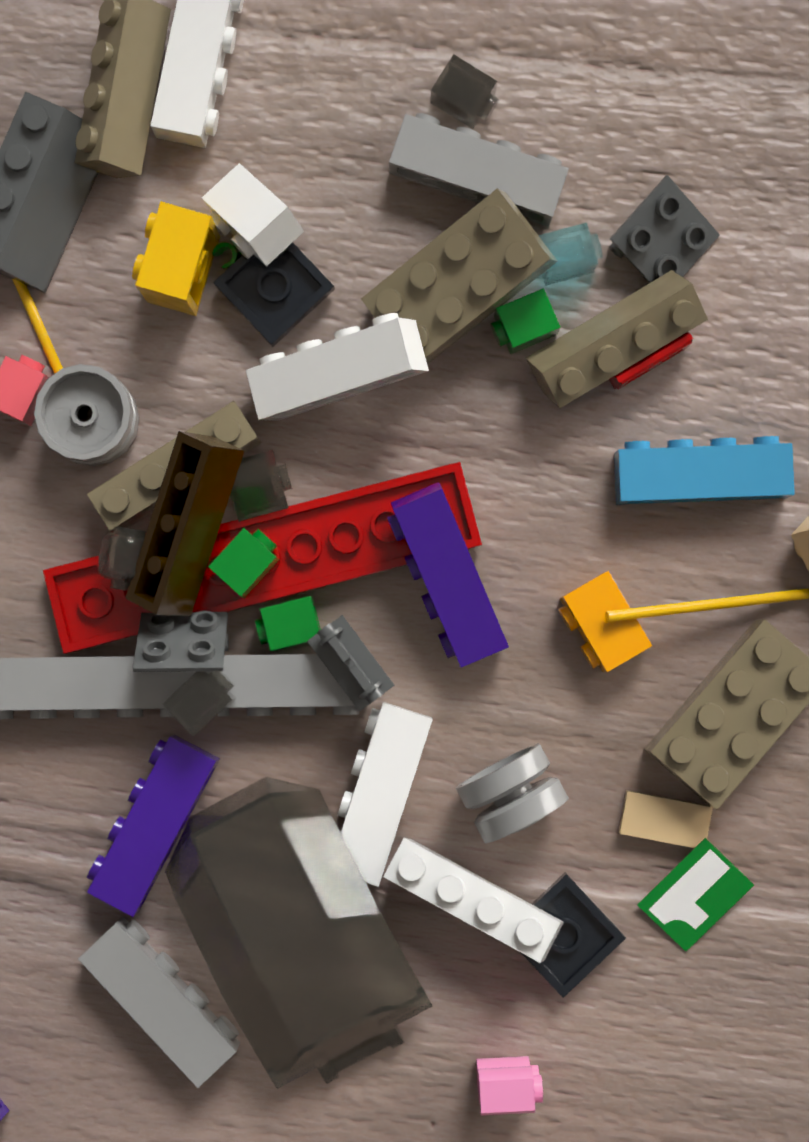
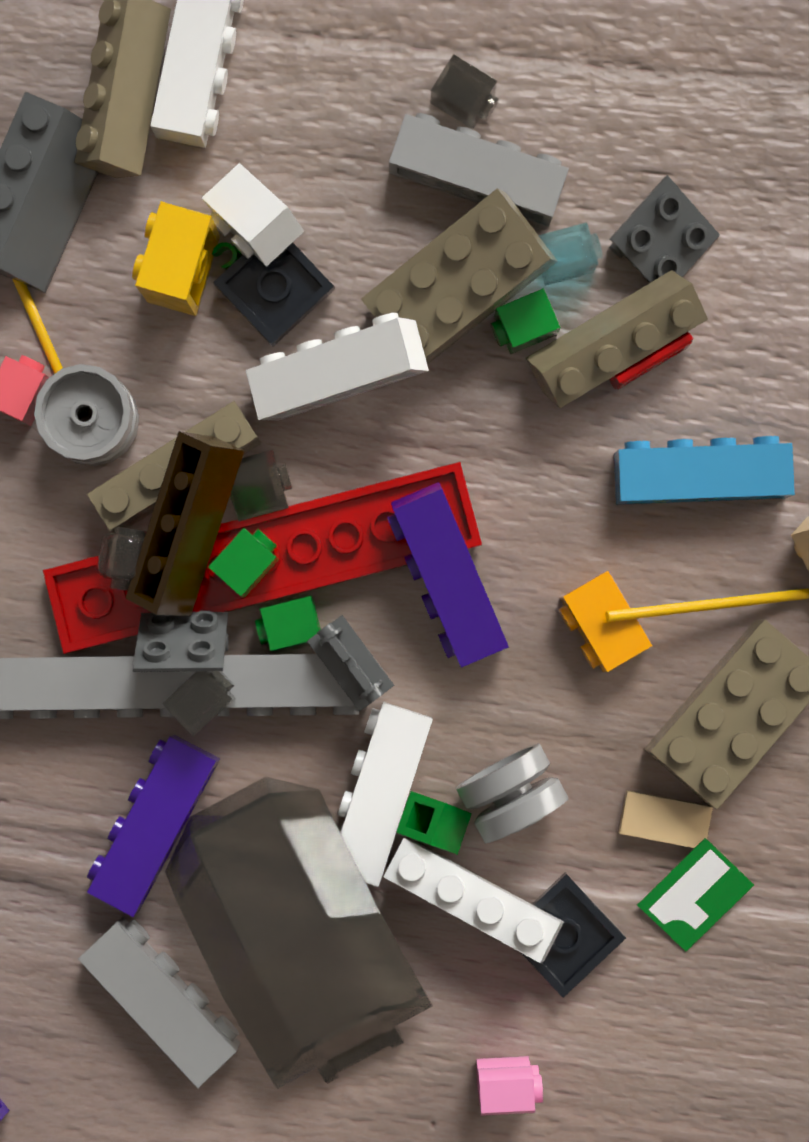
none -> green brick [396,791,472,855]

